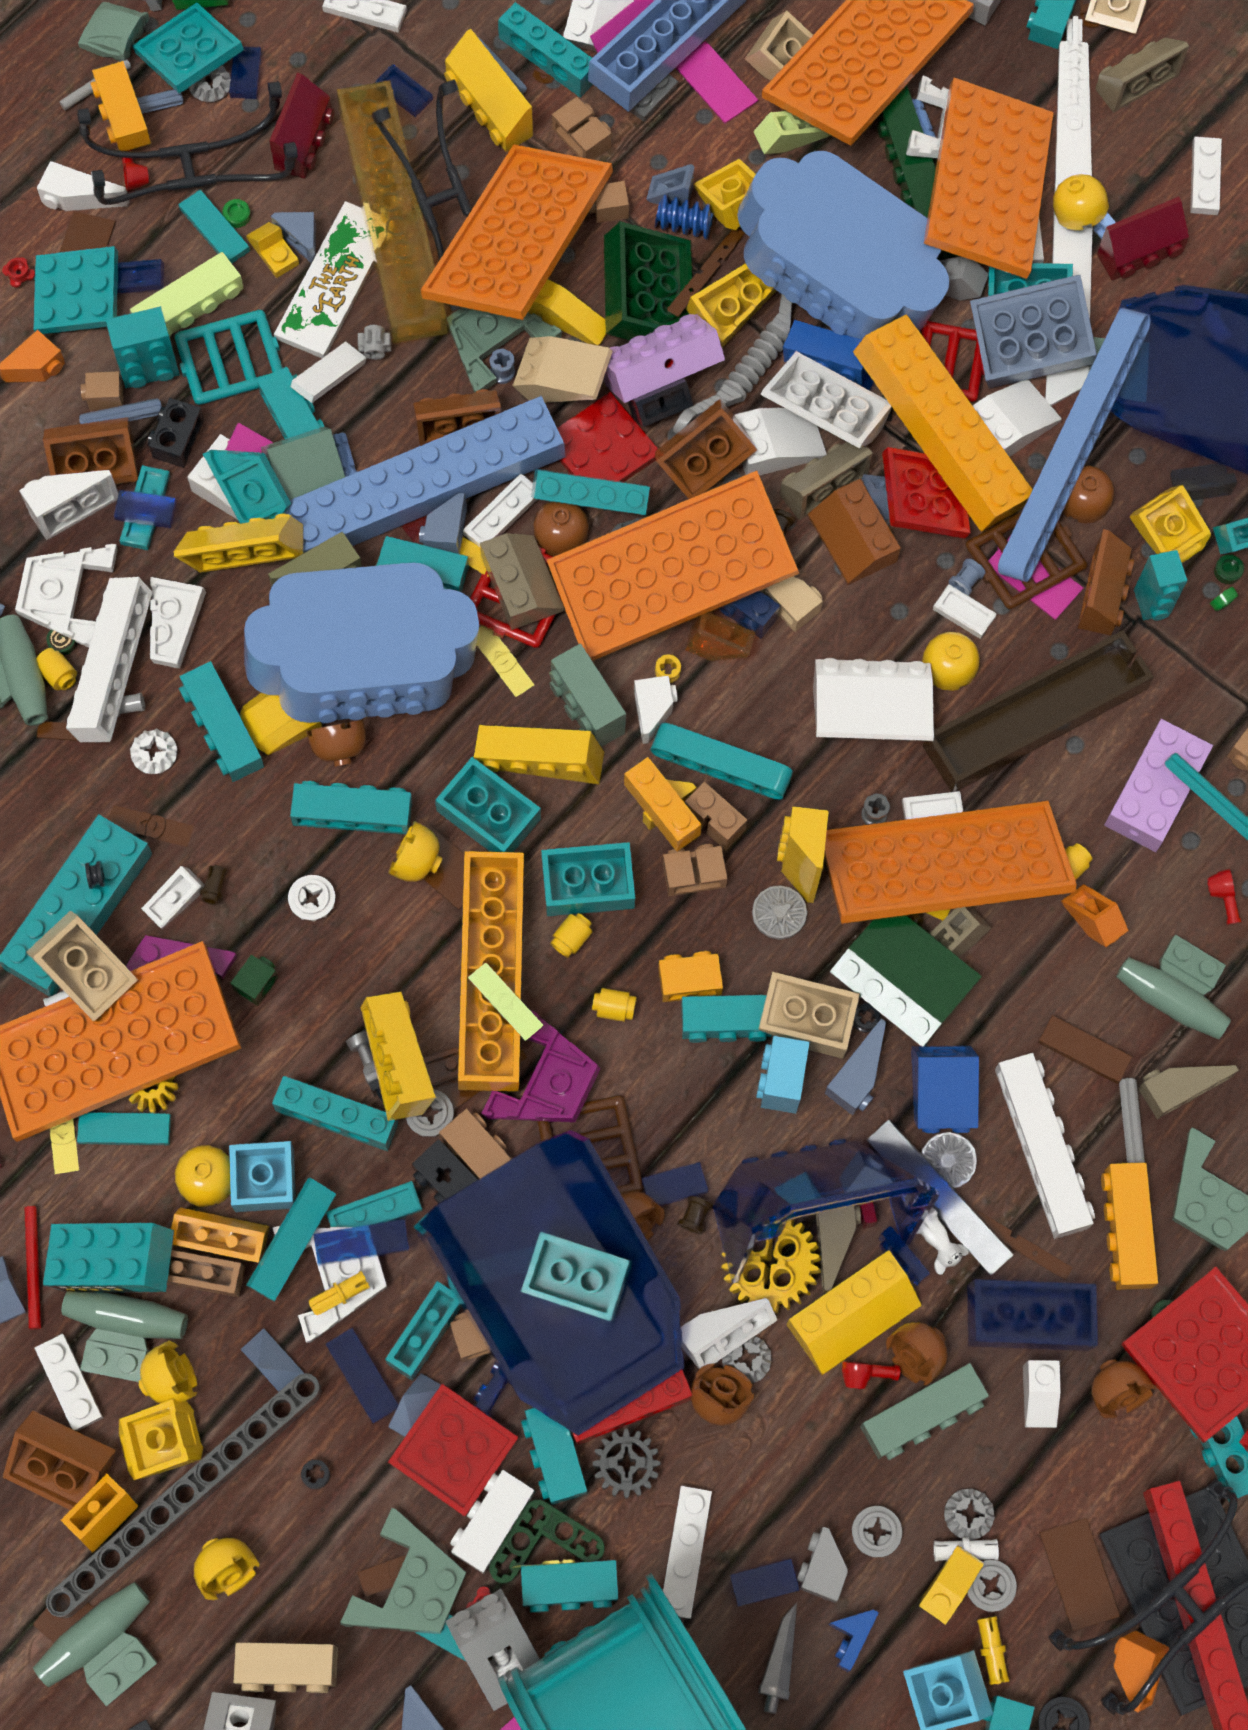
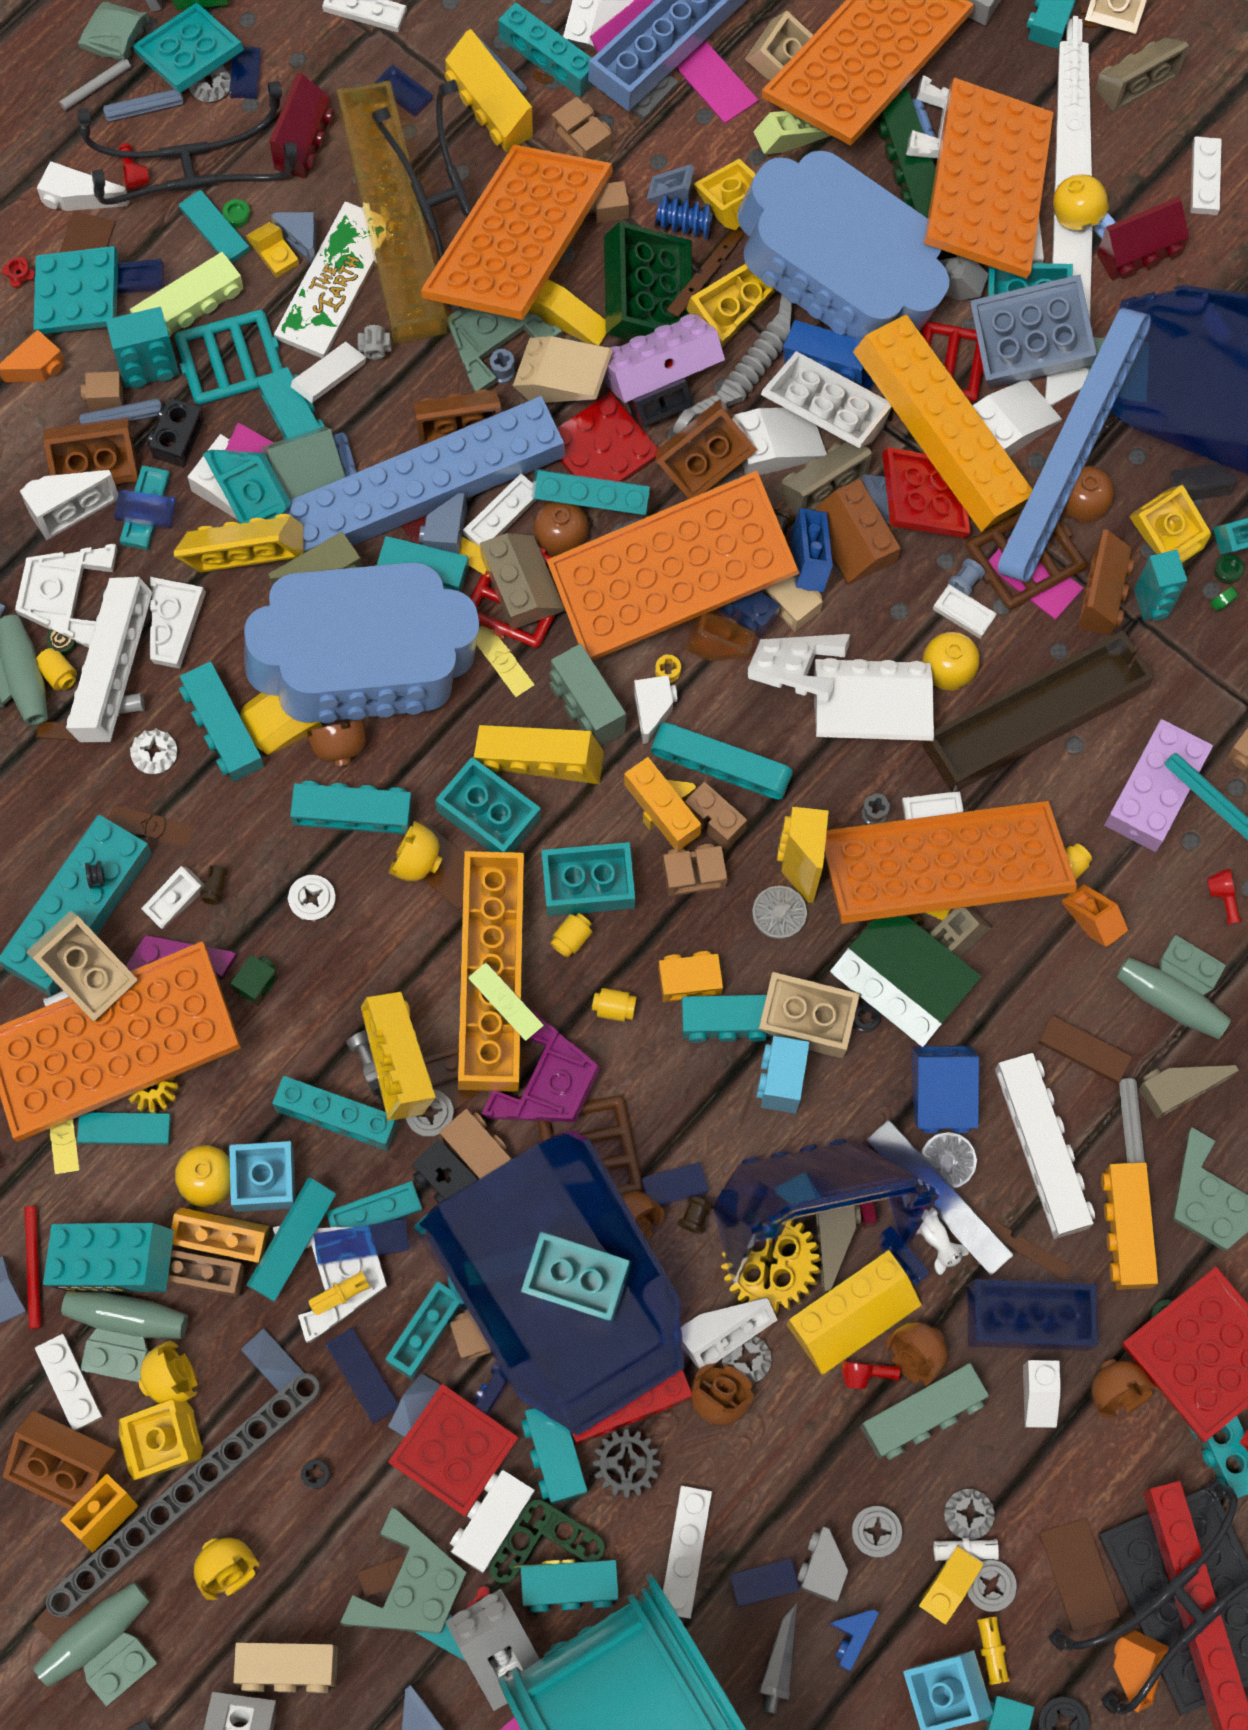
light orange brick [90,61,151,151] -> none
sand blue slope [824,1019,886,1115] -> none
none -> white wing [748,634,850,702]
none -> blue brick [791,508,833,592]

